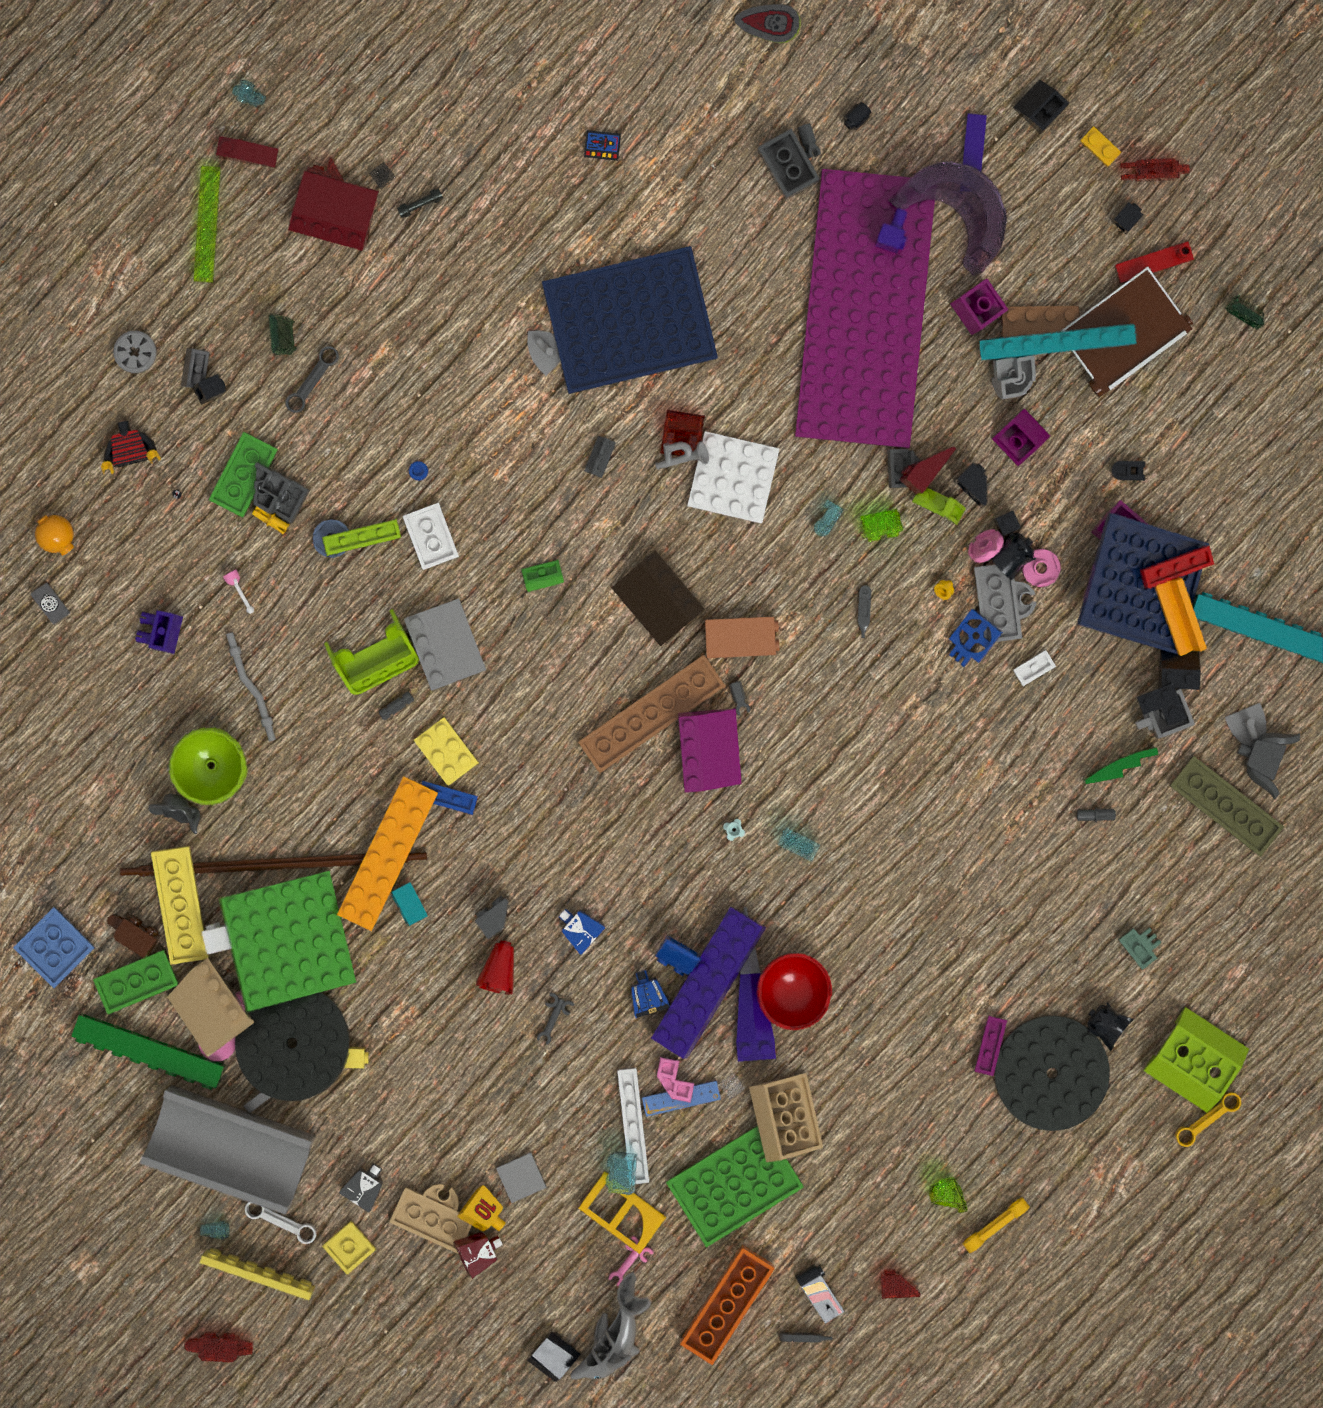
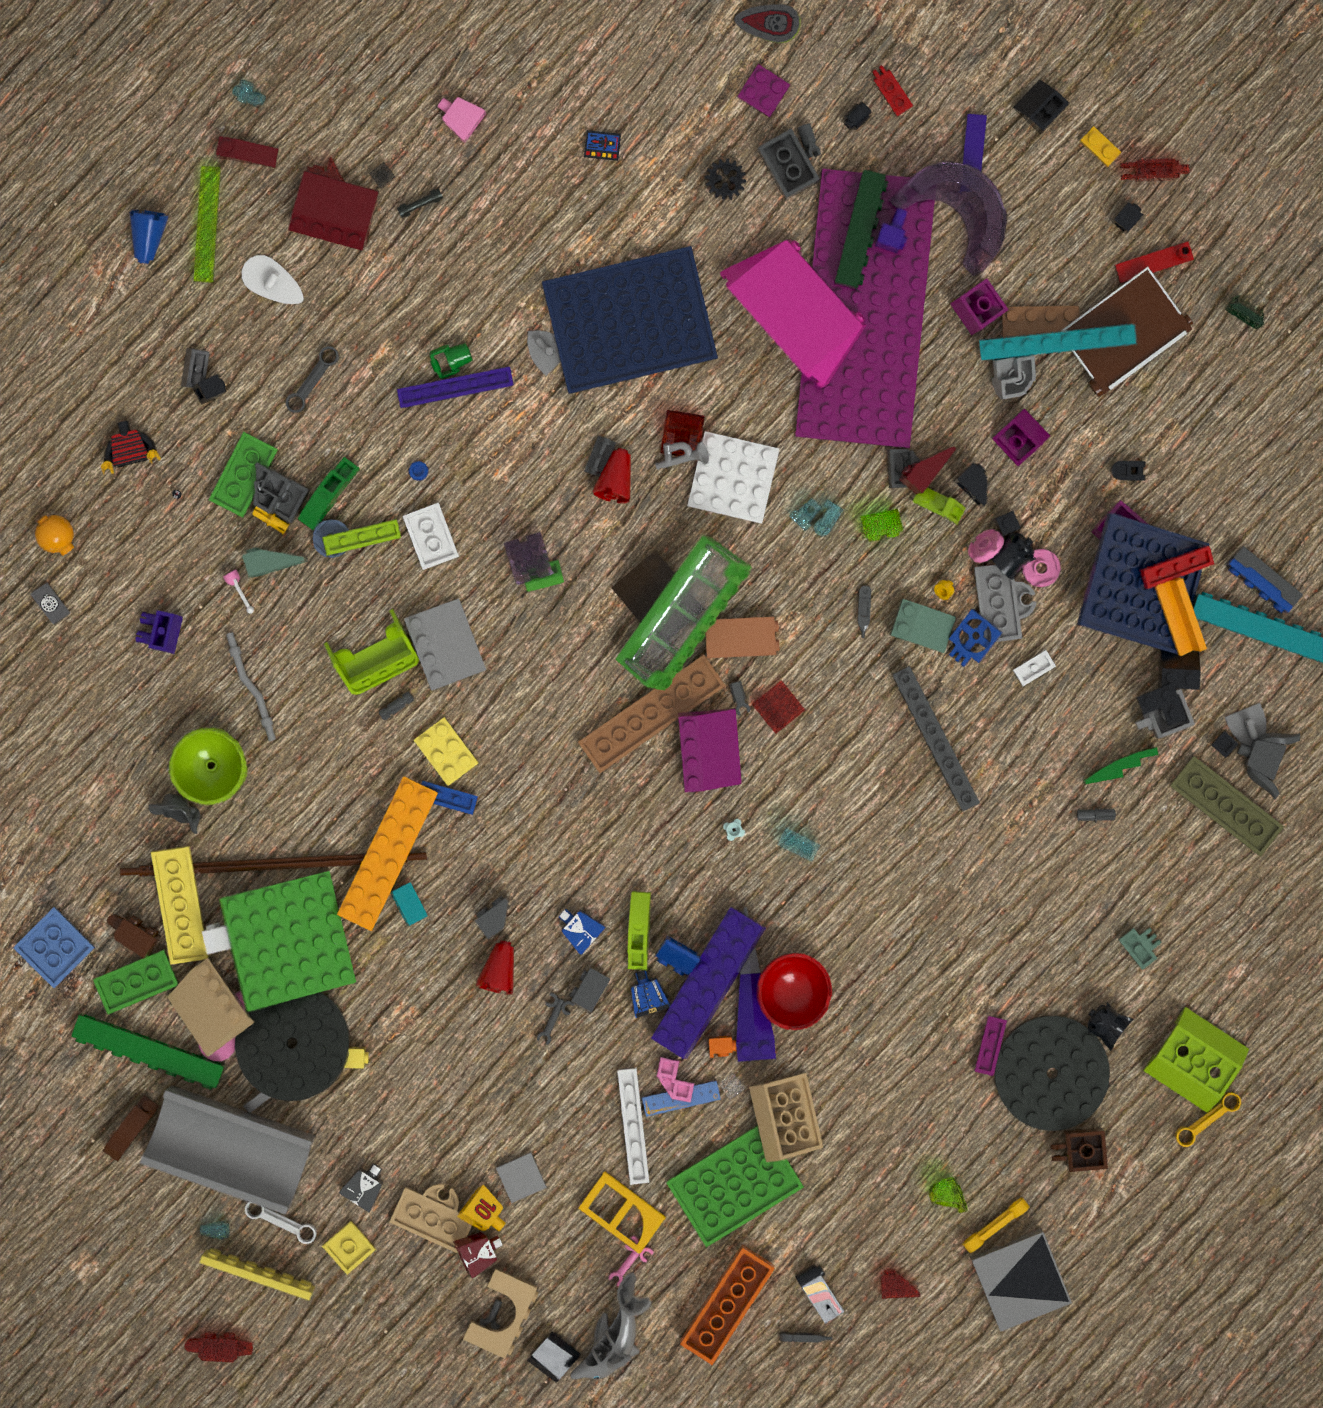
light grey wheel [113,331,157,373] -> none
clear green slope [269,314,297,355] -> none
clear light blue brick [606,1151,637,1195] -> none
none -> reddish brown arch [102,1095,160,1162]
none -> blue cone [130,209,169,264]
none -> white shield [242,255,304,304]
none -> sand green slope [242,547,308,578]
none -> green slope [298,457,360,531]
none -> dark purple plate [397,366,514,409]
none -> green piece [429,343,473,379]
none -> bright pink torso [438,97,486,143]
none -> tan arch [463,1267,539,1359]
none -> dark grey bar [480,1299,502,1329]
none -> clear purple brick [504,532,553,585]
none -> dark grey brick [570,968,610,1014]
none -> red cone [593,448,631,504]
none -> window [615,535,752,691]
none -> lime slope [627,891,651,970]
none -> black gear [705,158,747,201]
none -> orange brick [709,1035,736,1058]
none -> dark pink windscreen [720,240,866,388]
none -> magenta plate [737,64,790,118]
none -> clear red hinge [752,680,805,734]
none -> clear light blue plate [789,498,822,531]
none -> dark green brick [834,169,888,290]
none -> red hinge [872,65,913,117]
none -> sand green slope [889,599,956,653]
none -> dark grey brick [891,666,980,812]
none -> tile [970,1228,1072,1331]
none -> reddish brown hinge [1051,1128,1108,1172]
none -> black plate [1211,731,1238,758]
none -> piece [1226,546,1303,613]

